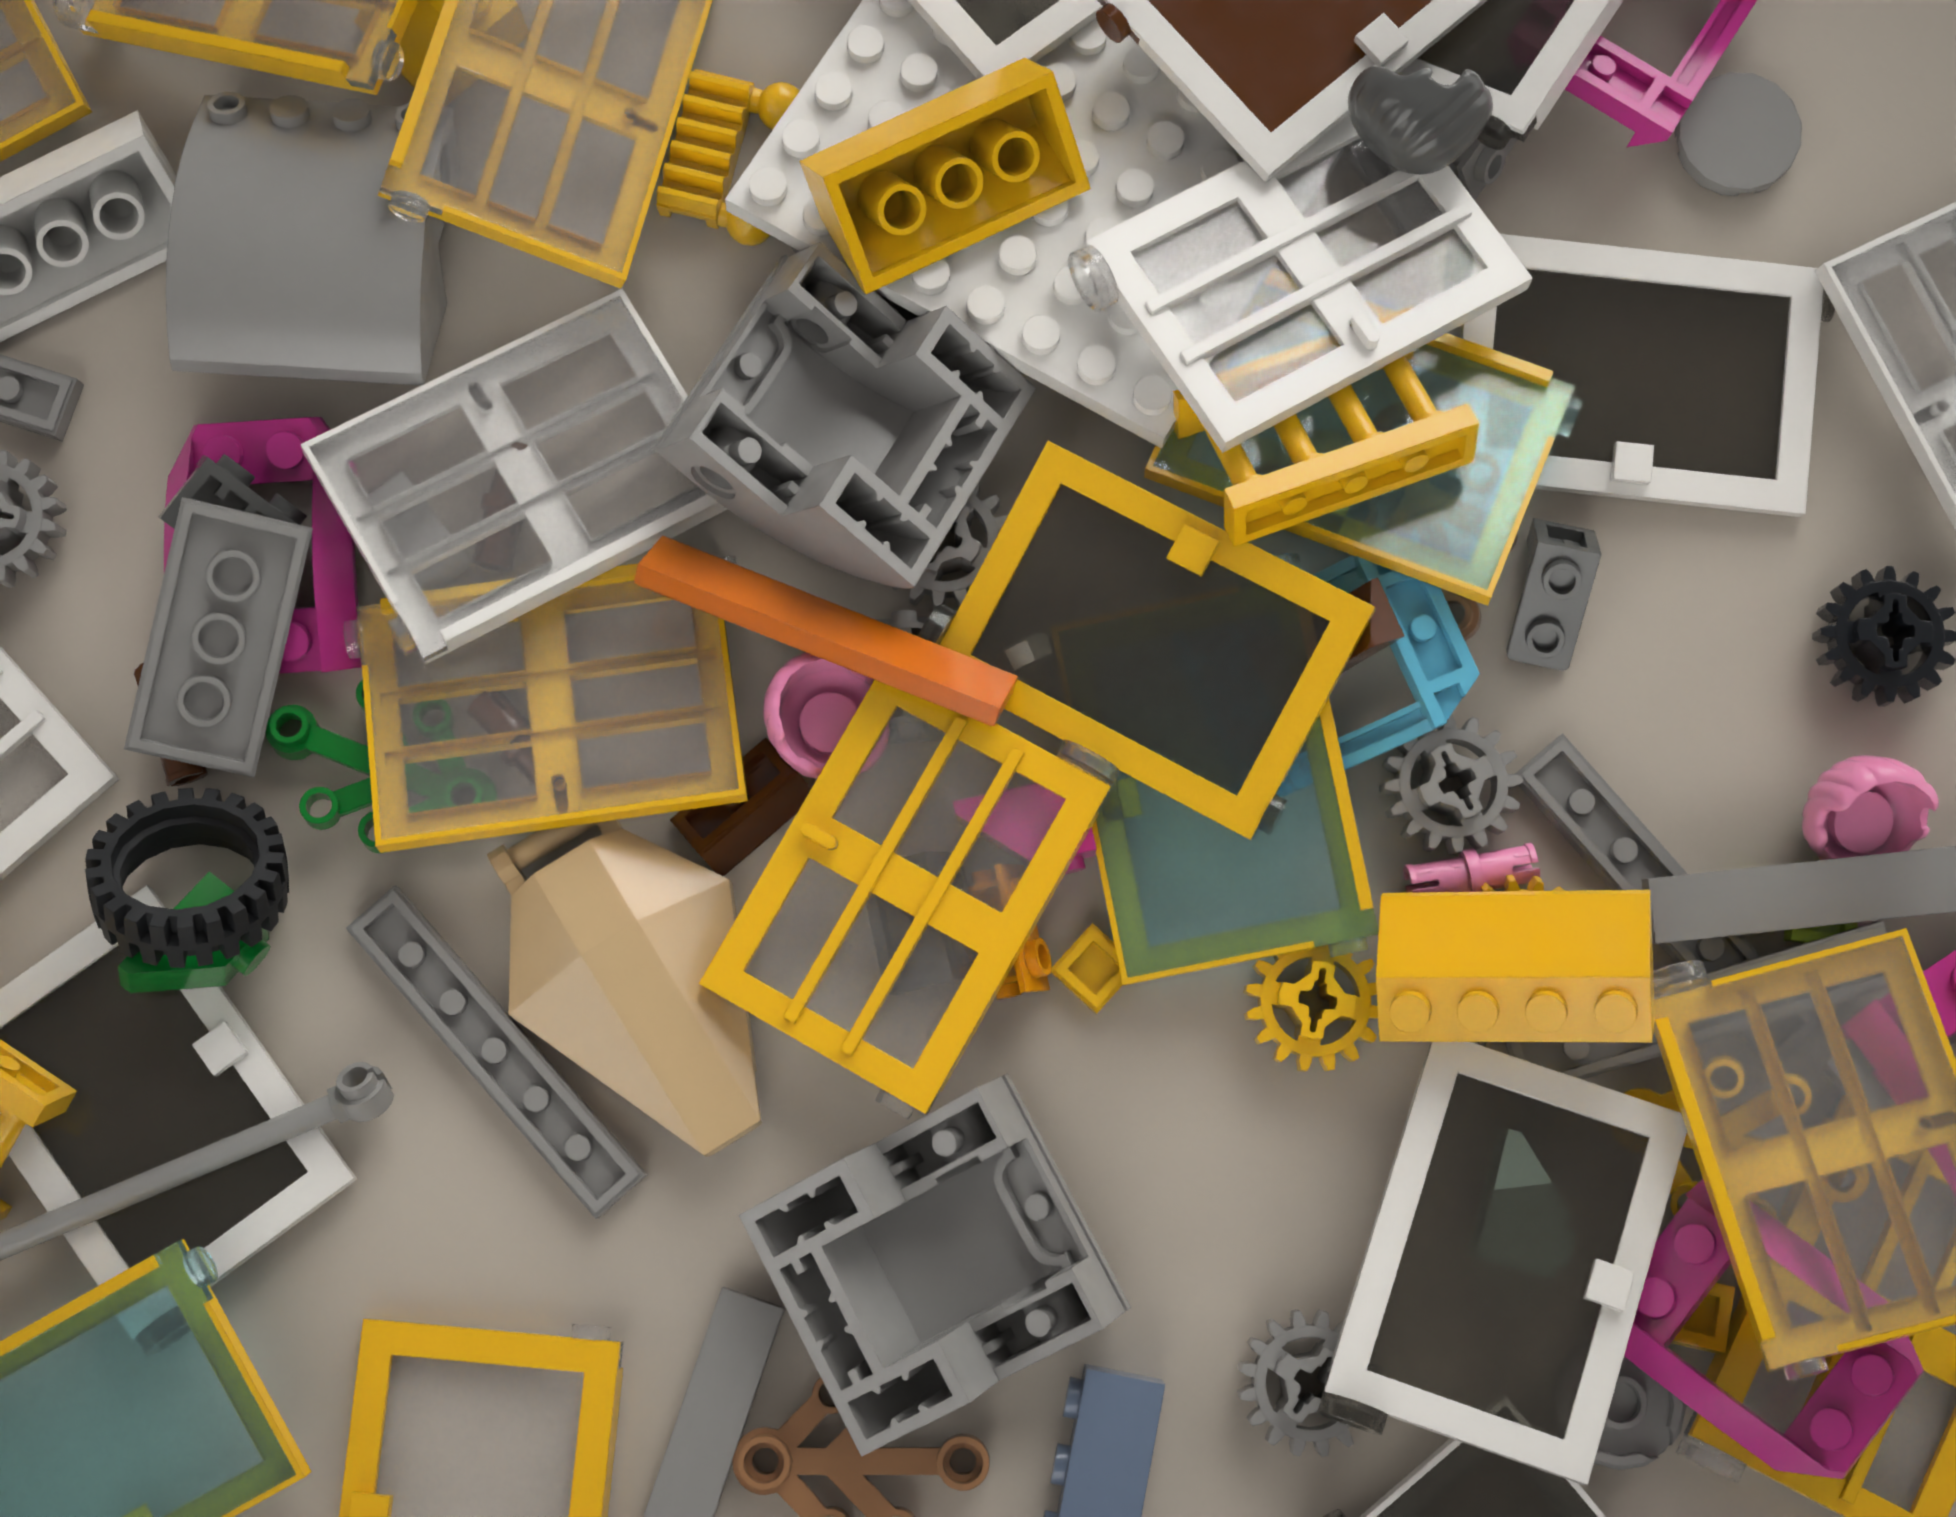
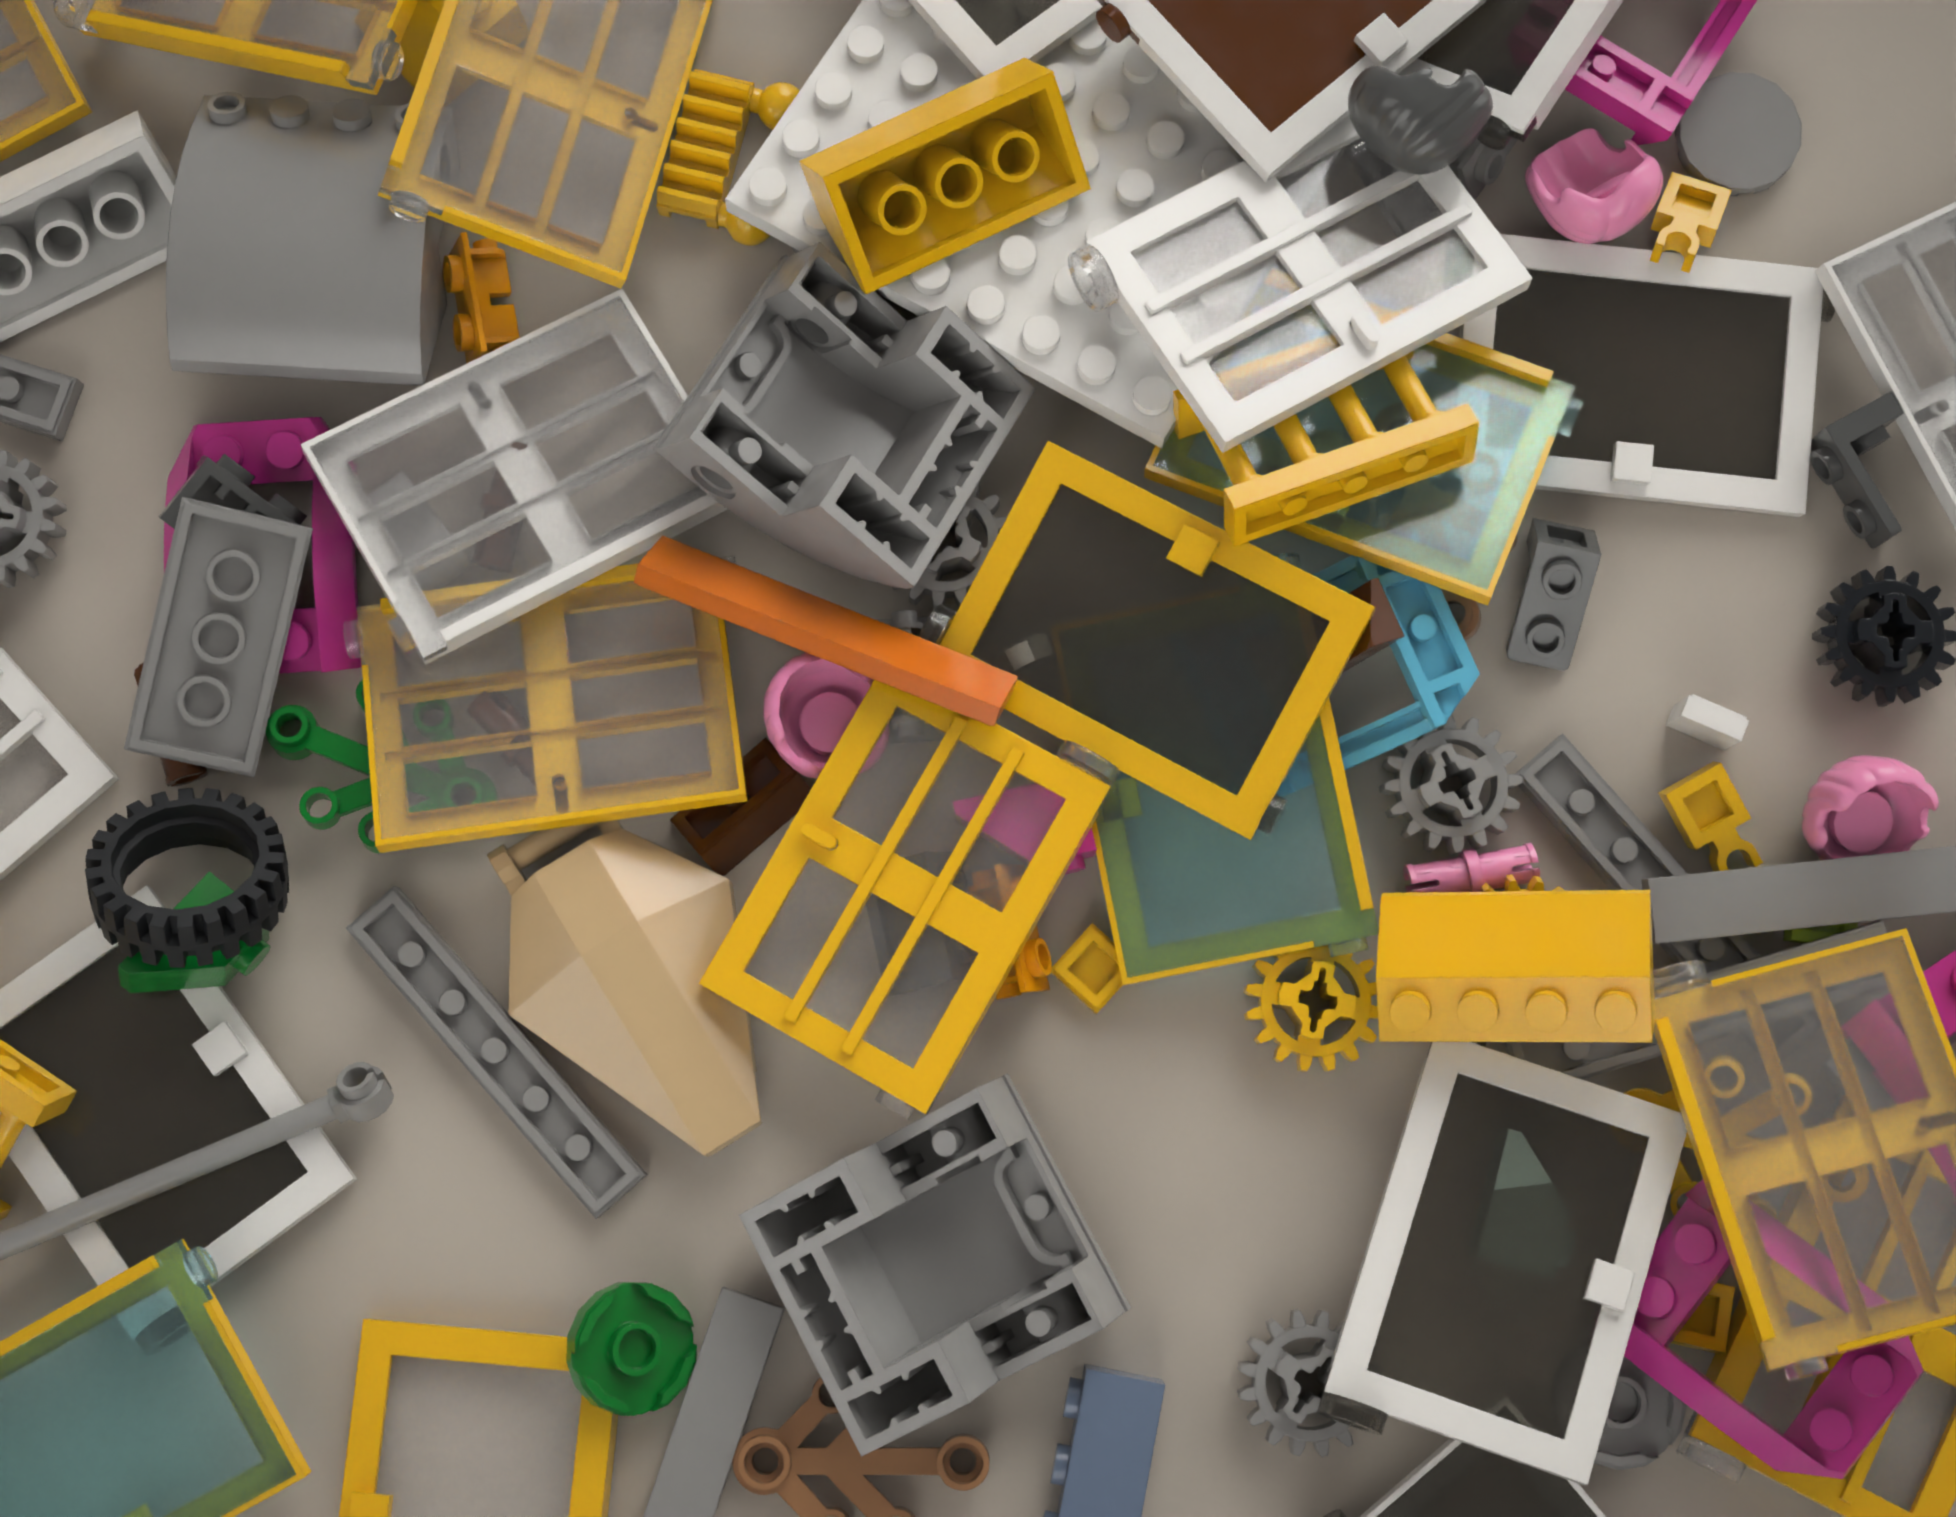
none -> light orange hinge [442,232,520,363]
none -> green tile [566,1282,697,1416]
none -> bright pink piece [1525,128,1663,244]
none -> yellow plate [1649,172,1732,273]
none -> yellow plate [1658,761,1763,872]
none -> white tile [1665,694,1749,751]
none -> dark grey bracket [1810,391,1904,549]

